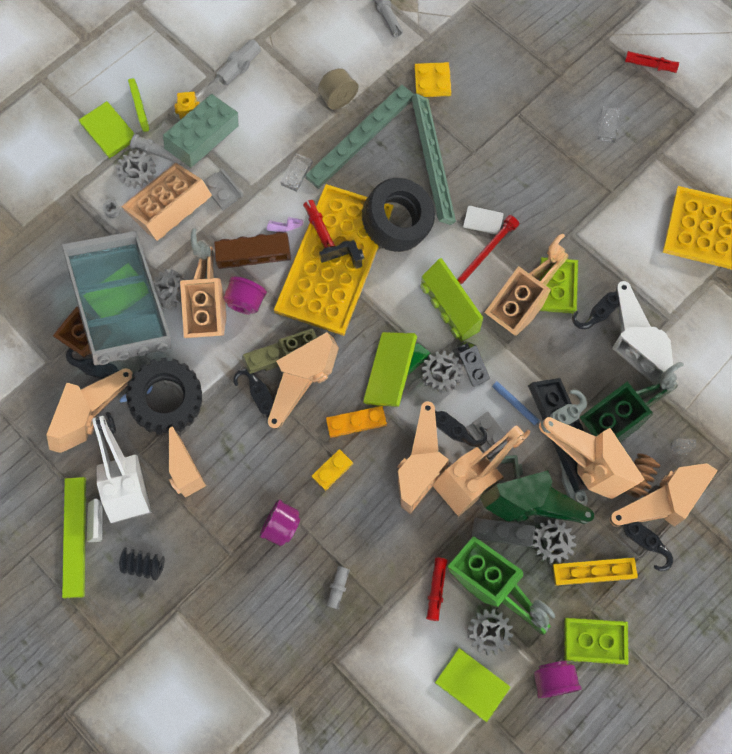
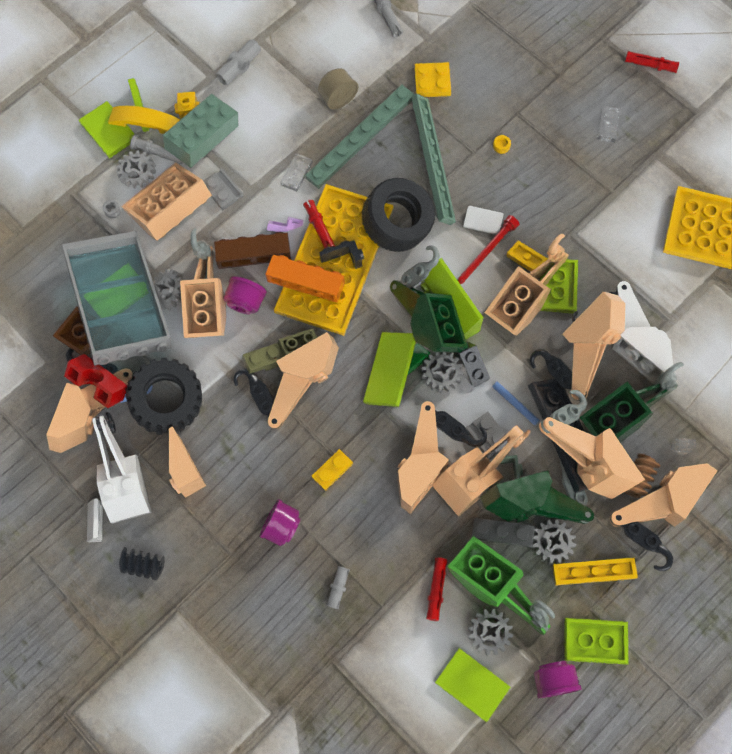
lime tile [62,477,86,599] -> none
light orange plate [326,406,387,438] -> none
none -> red arch [64,354,127,409]
none -> yellow slope [108,106,181,134]
none -> orange brick [265,255,345,303]
none -> dark green slope [390,245,468,352]
none -> yellow tile [493,135,511,154]
none -> yellow plate [507,240,548,272]
none -> light nougat slope [530,292,625,400]

